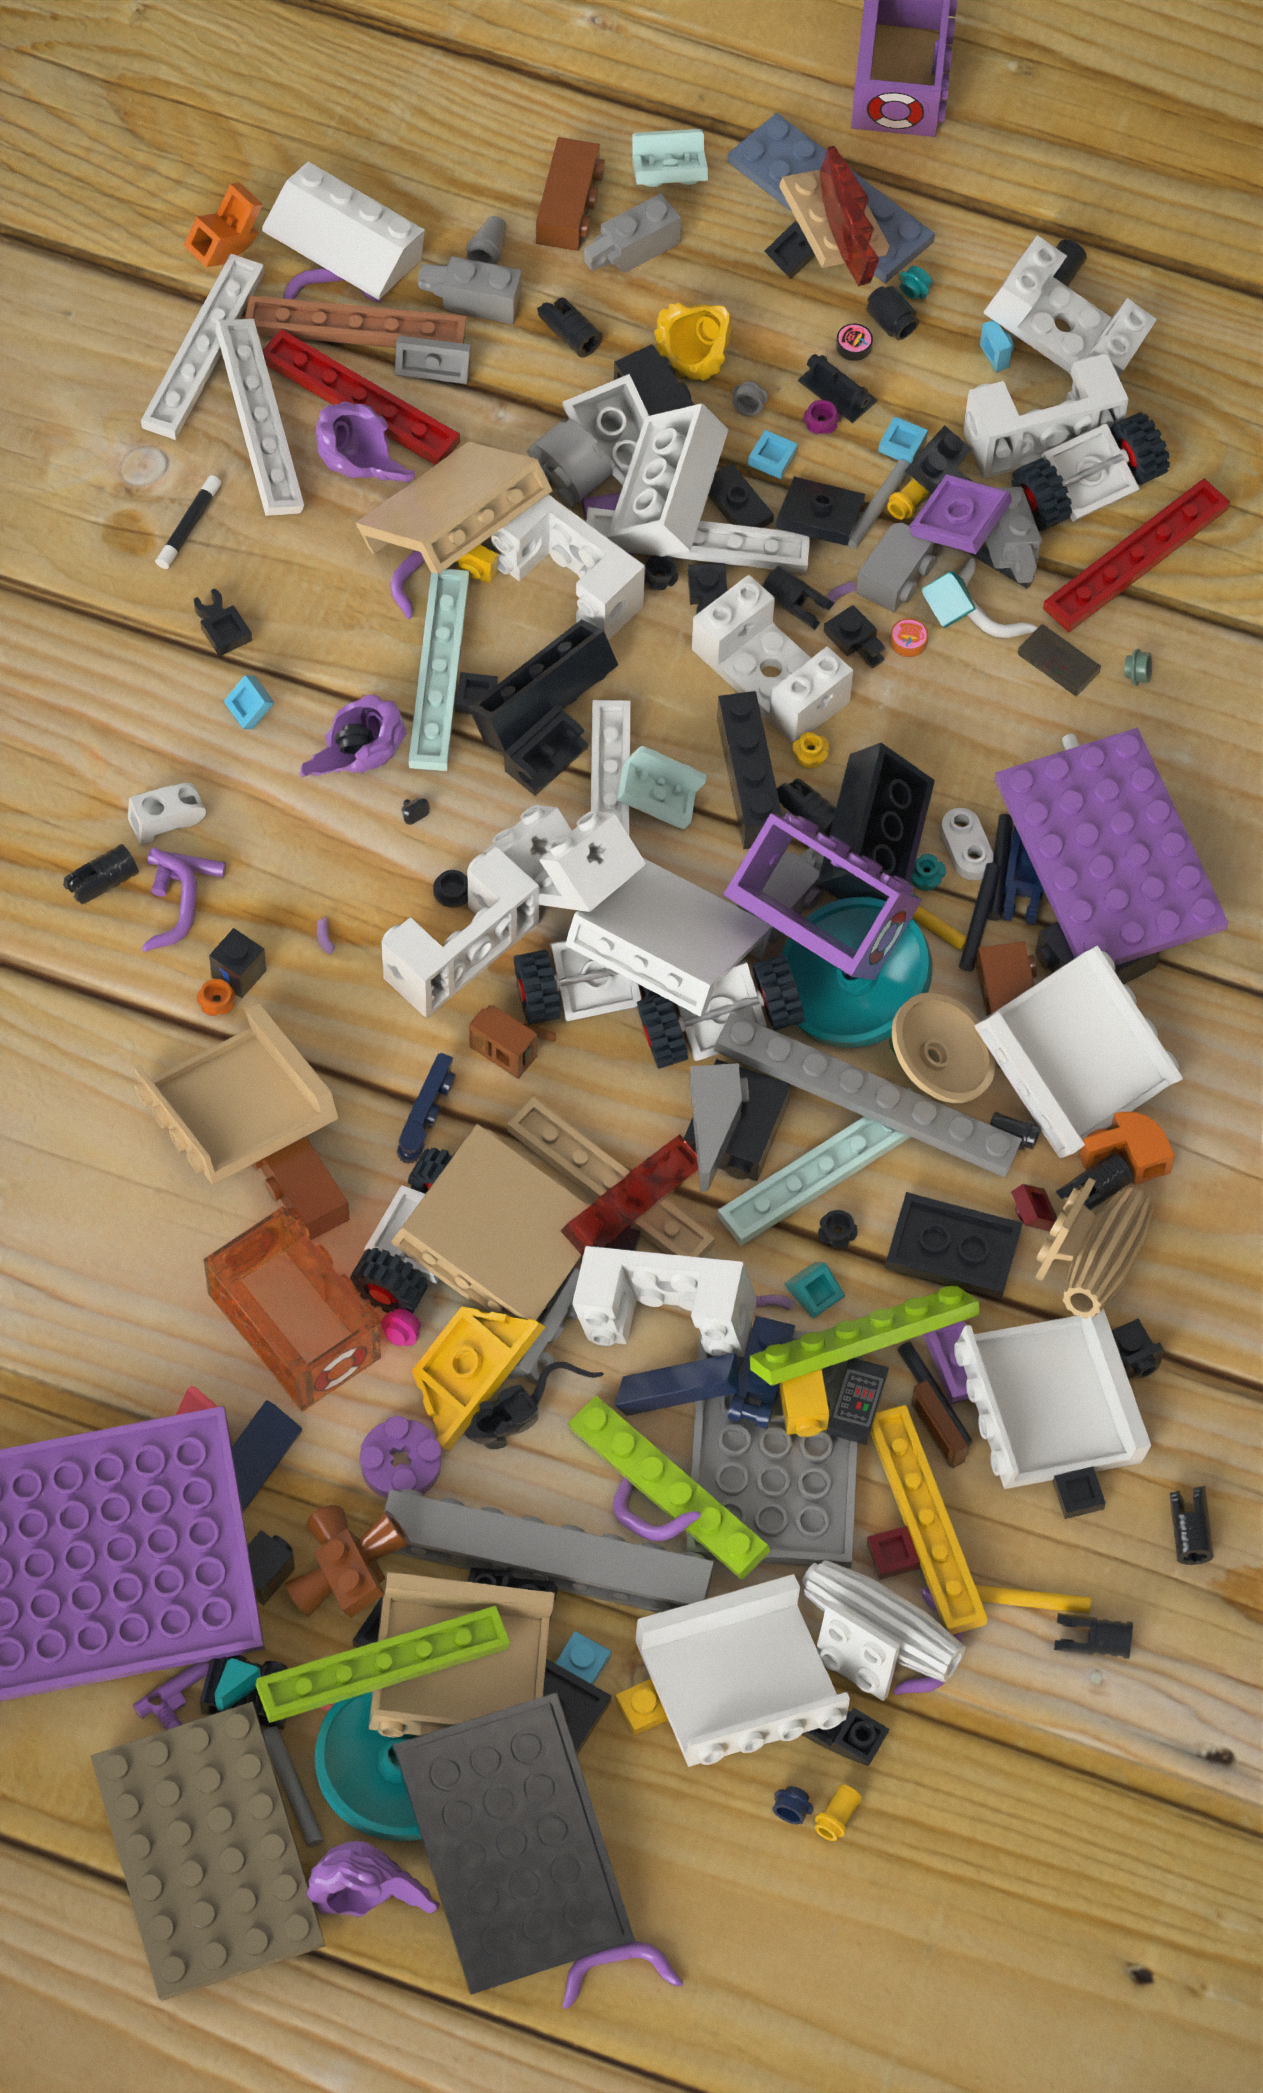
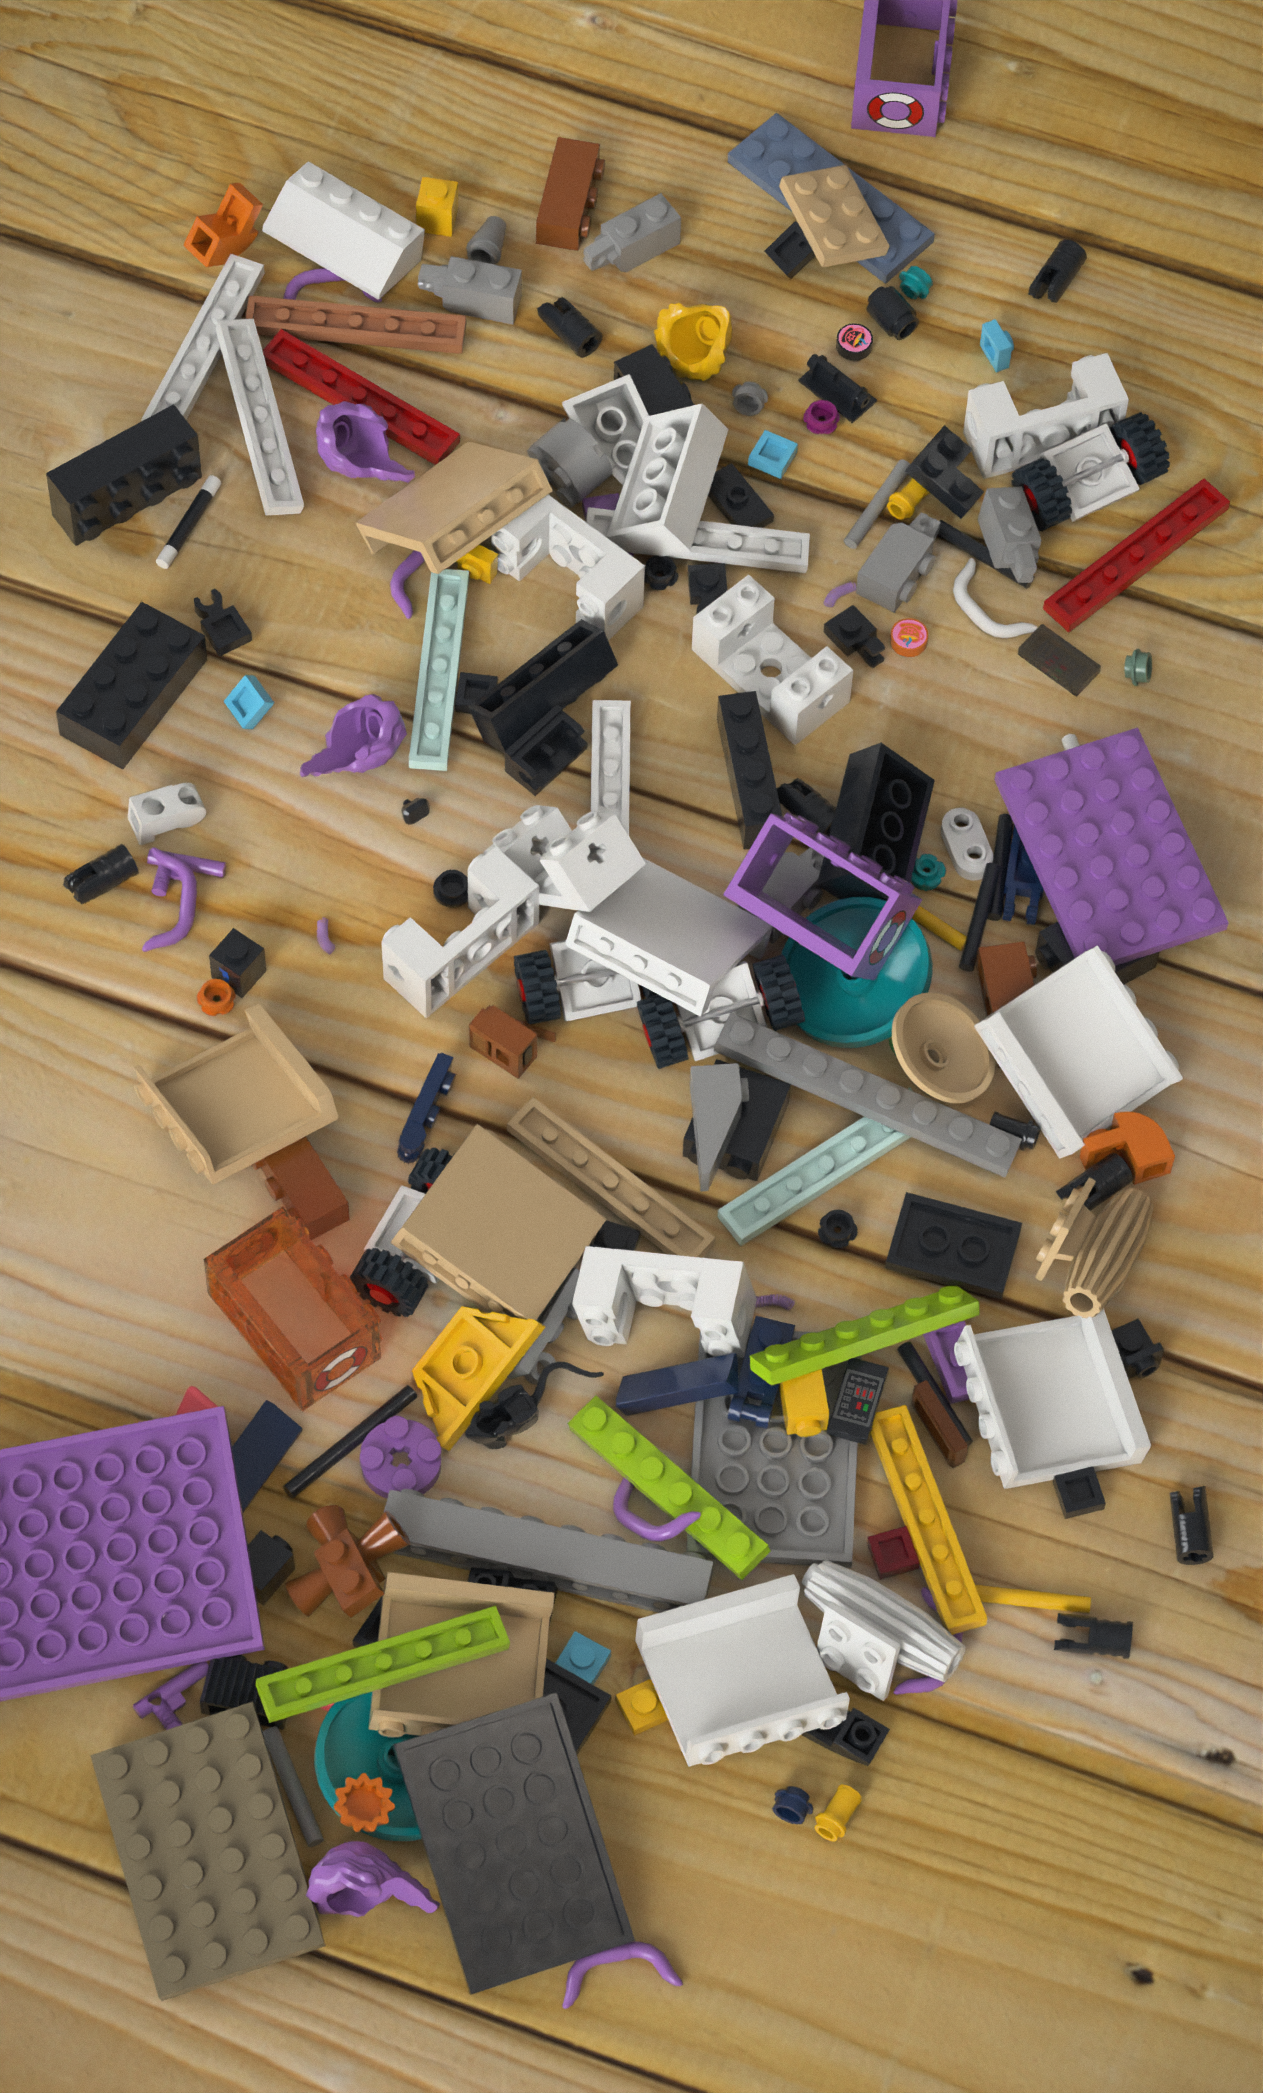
teal slope [214,1658,261,1712] -> none
black plate [335,724,374,754] -> none
dark pink plate [381,1308,421,1346] -> none
light grey plate [395,335,471,384] -> none
clear red slope [561,1134,698,1256] -> none
light aqua bracket [617,746,707,830] -> none
light aqua bracket [632,129,708,187] -> none
black hinge [762,565,834,630] -> none
black plate [776,476,866,546] -> none
teal slope [784,1262,845,1318] -> none
yellow plate [792,732,830,768] -> none
clear red slope [820,146,879,286] -> none
medium azure plate [878,416,928,464] -> none
medium lavender tile [909,474,1012,554] -> none
slope [921,571,976,628] -> none
white plate [983,235,1157,377] -> none
dark red plate [1011,1184,1057,1231] -> none
none -> black brick [46,404,202,546]
none -> black brick [56,602,207,770]
none -> black bar [283,1385,418,1499]
none -> orange piece [333,1773,395,1832]
none -> yellow brick [416,177,459,237]

